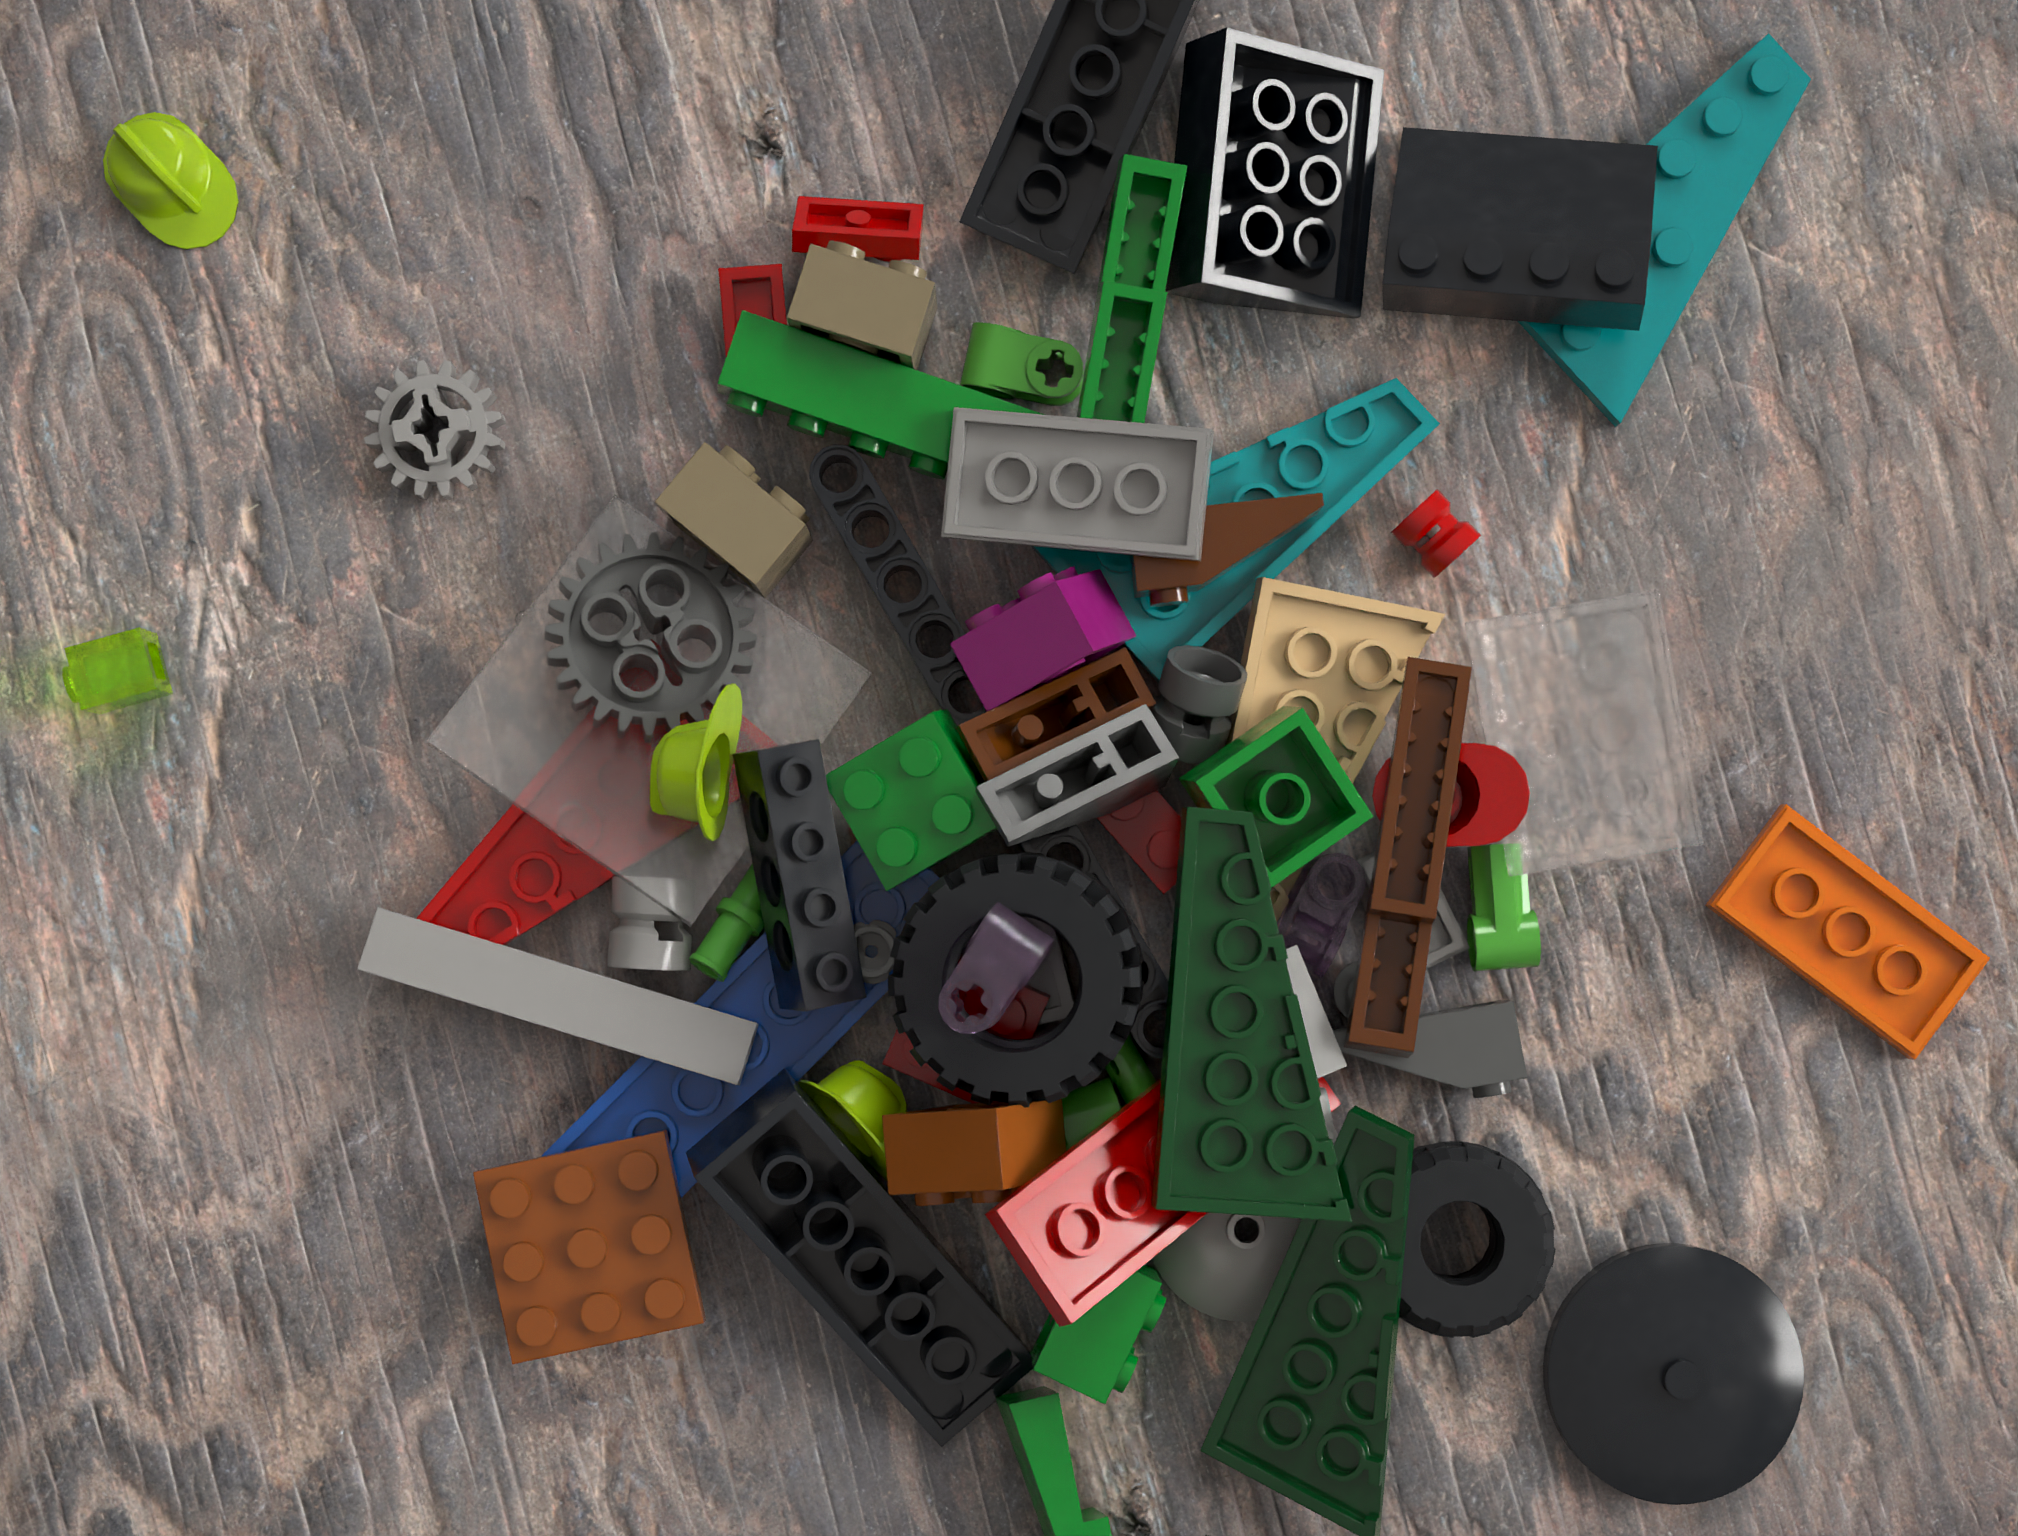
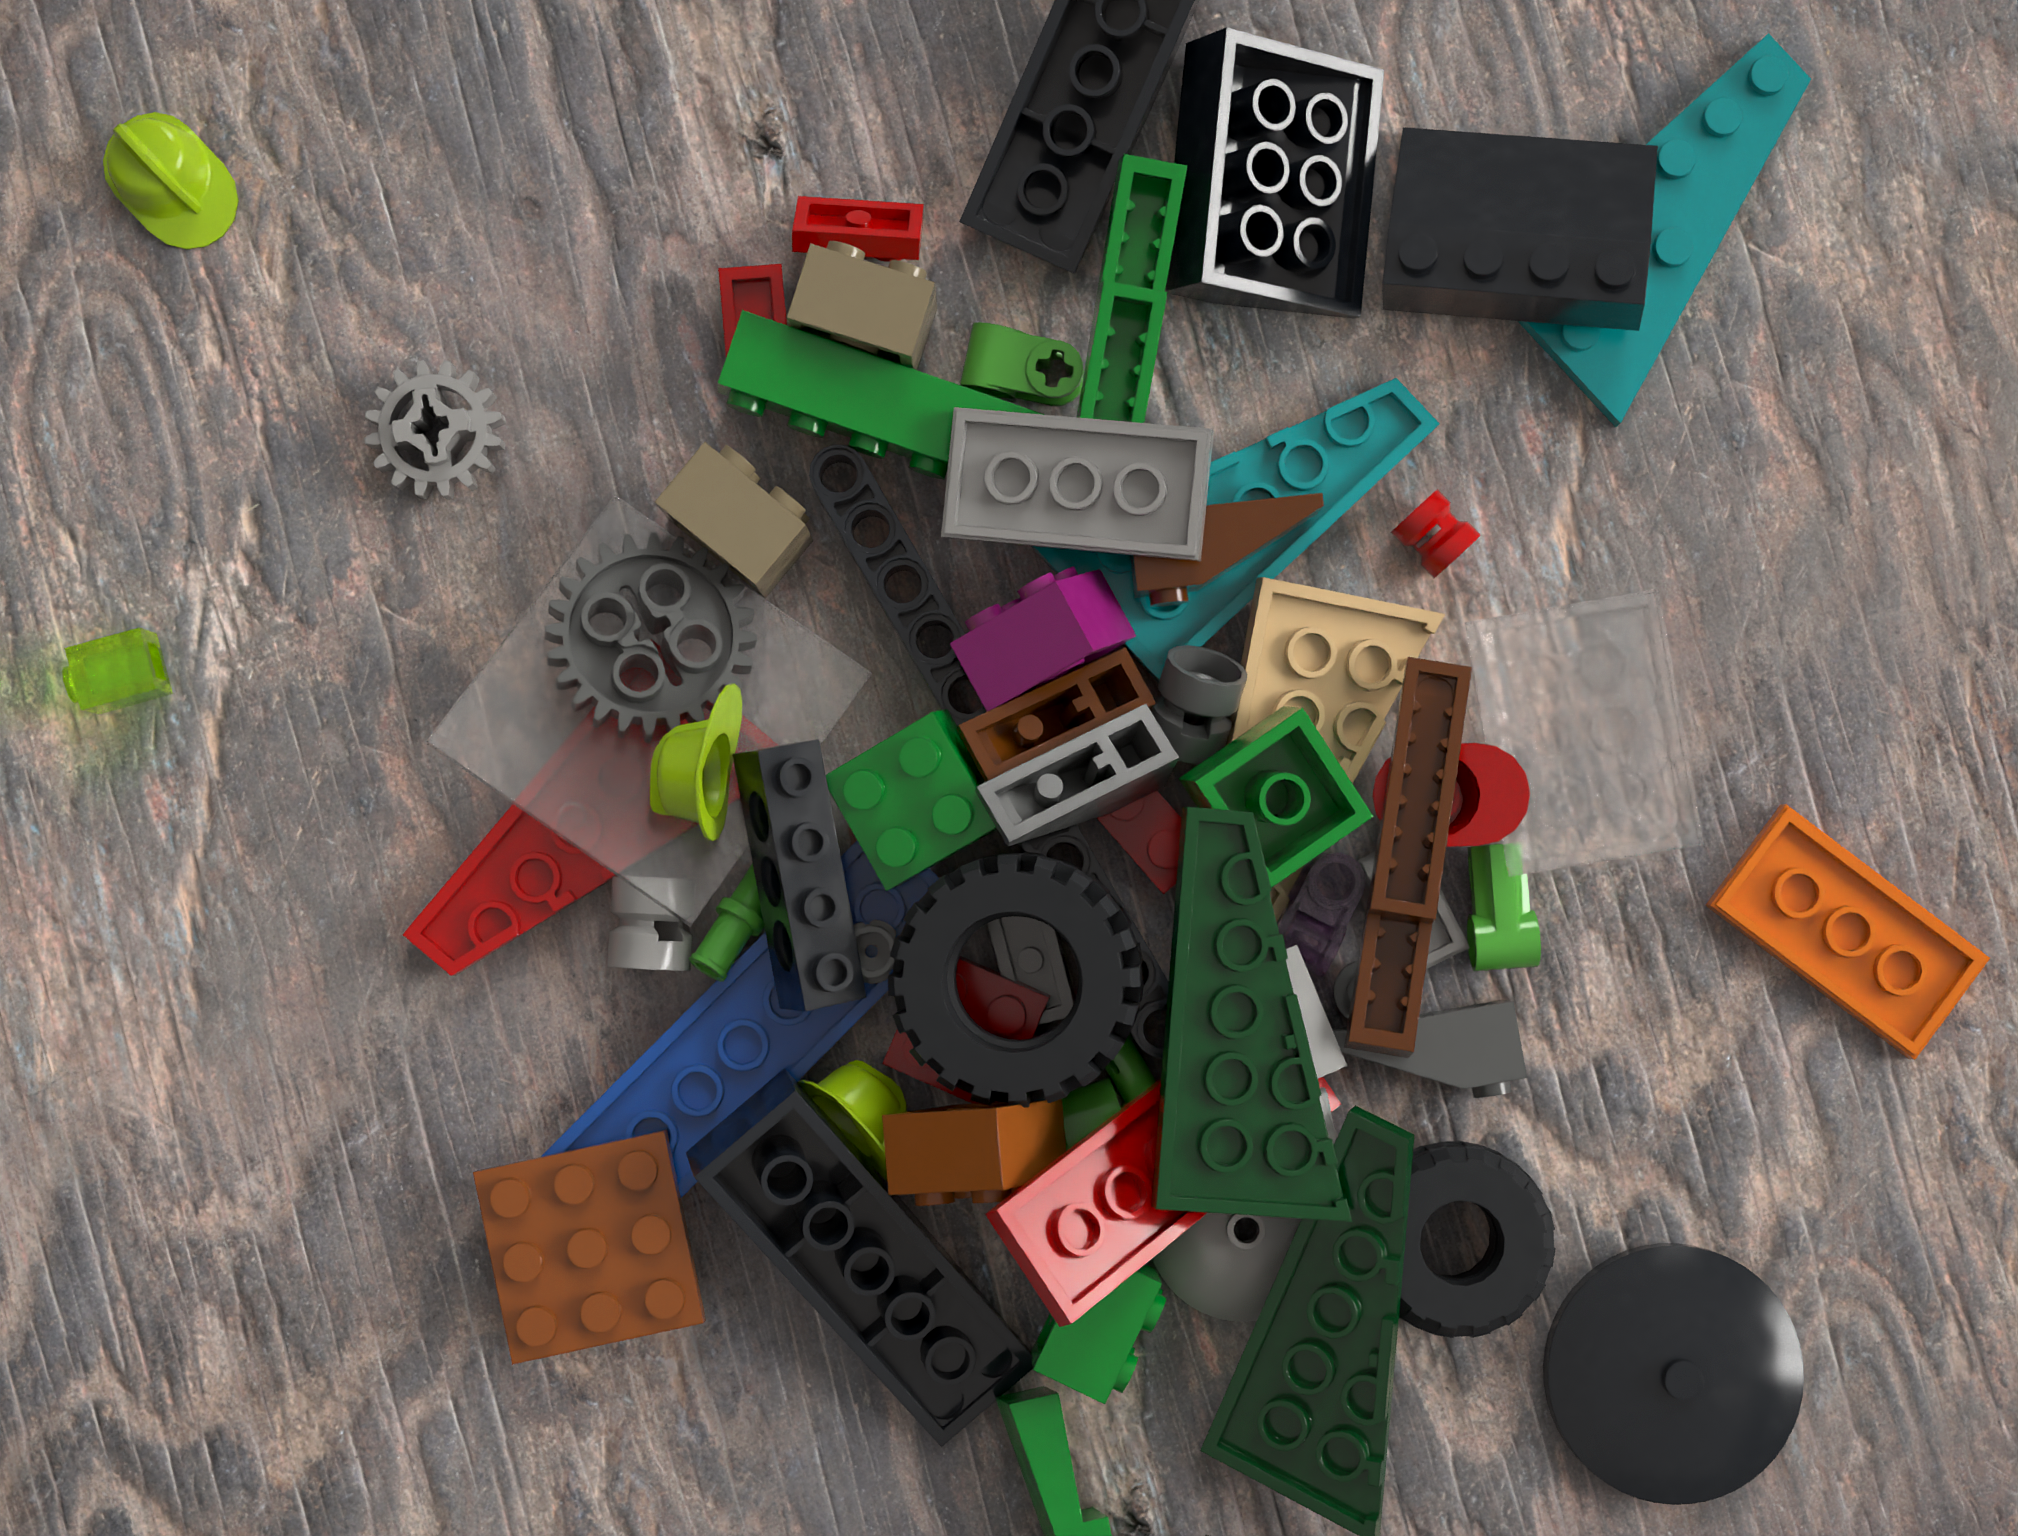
light grey slope [357,907,759,1085] -> none
clear purple piece [939,902,1055,1034] -> none

